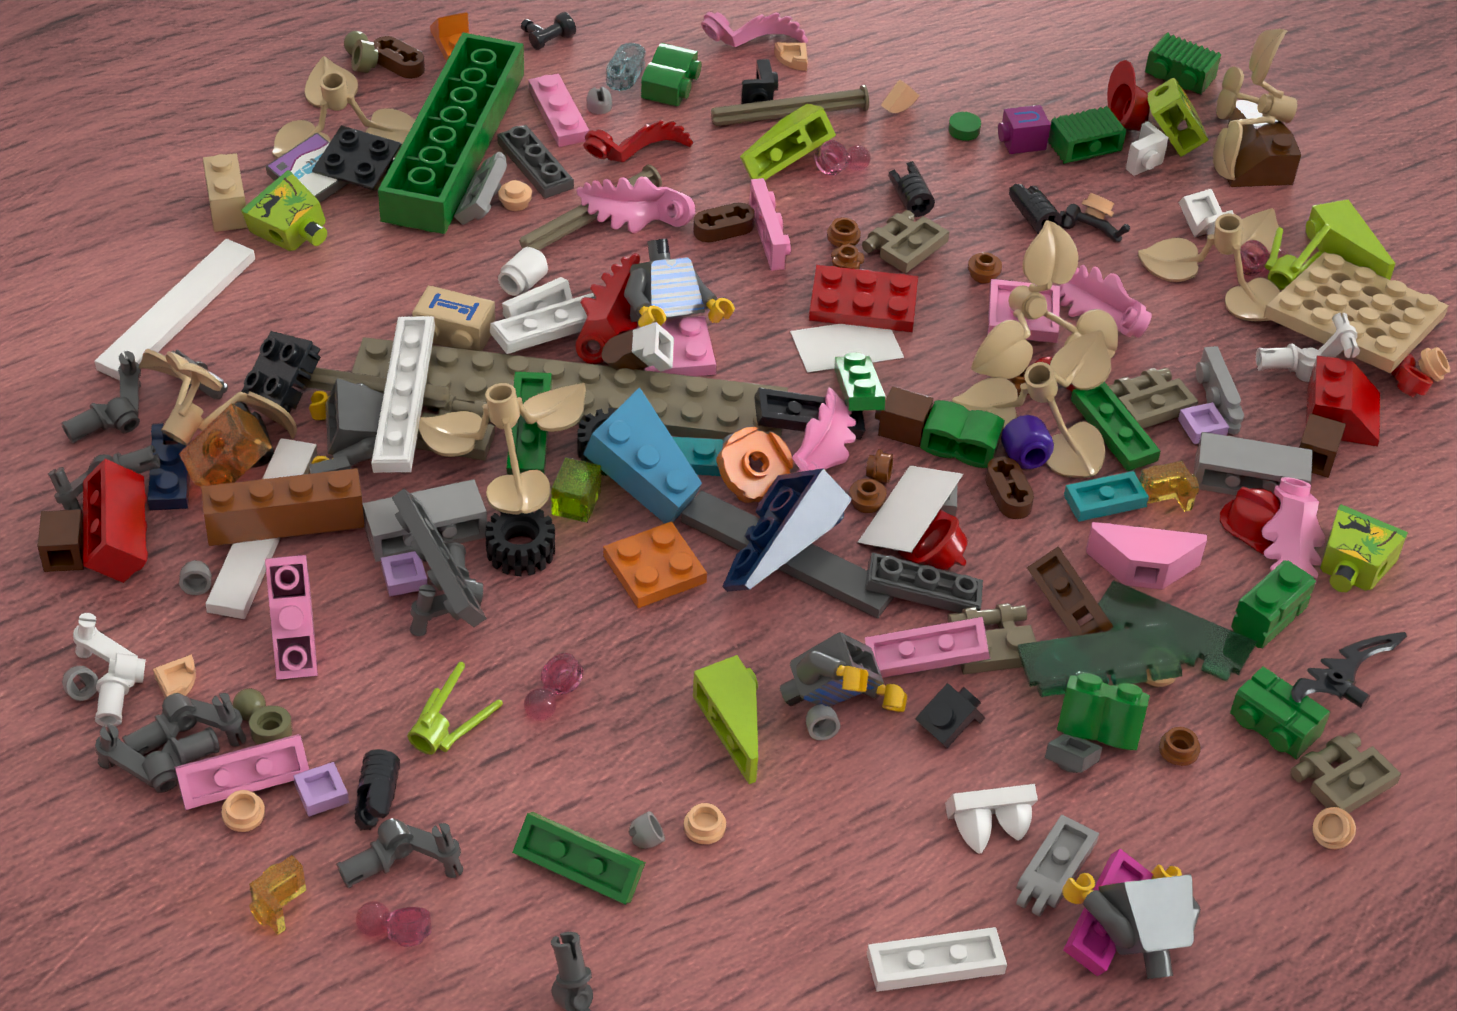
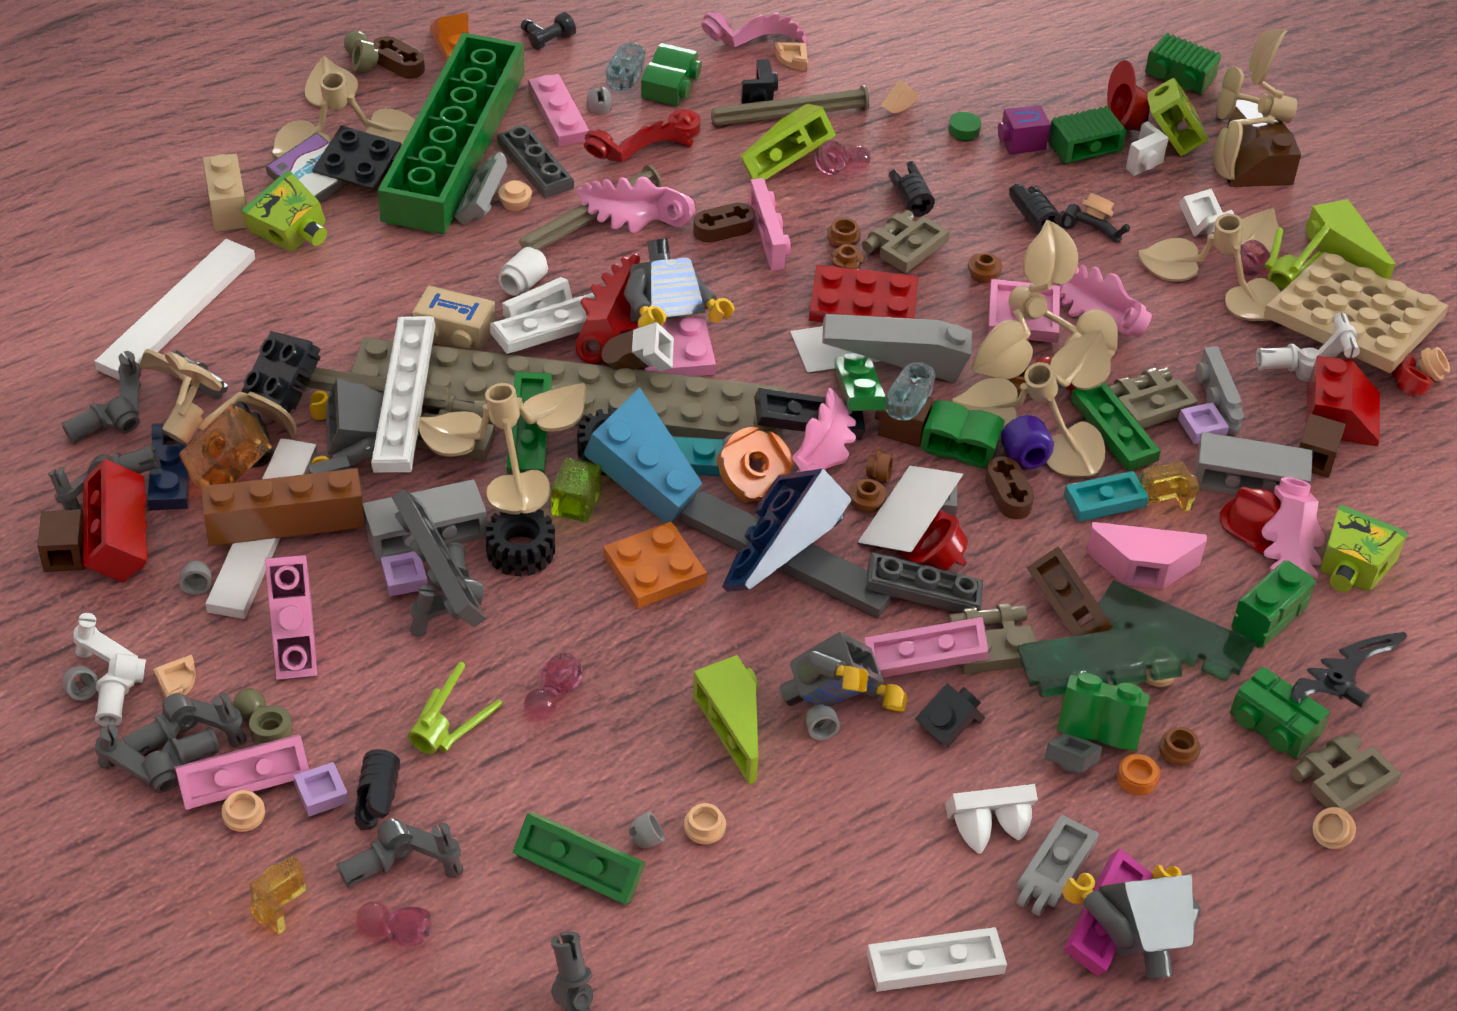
none -> red tile [668,109,701,138]
none -> light grey wedge [822,314,972,383]
none -> clear light blue beam [886,362,935,420]
none -> orange tile [1117,754,1160,795]

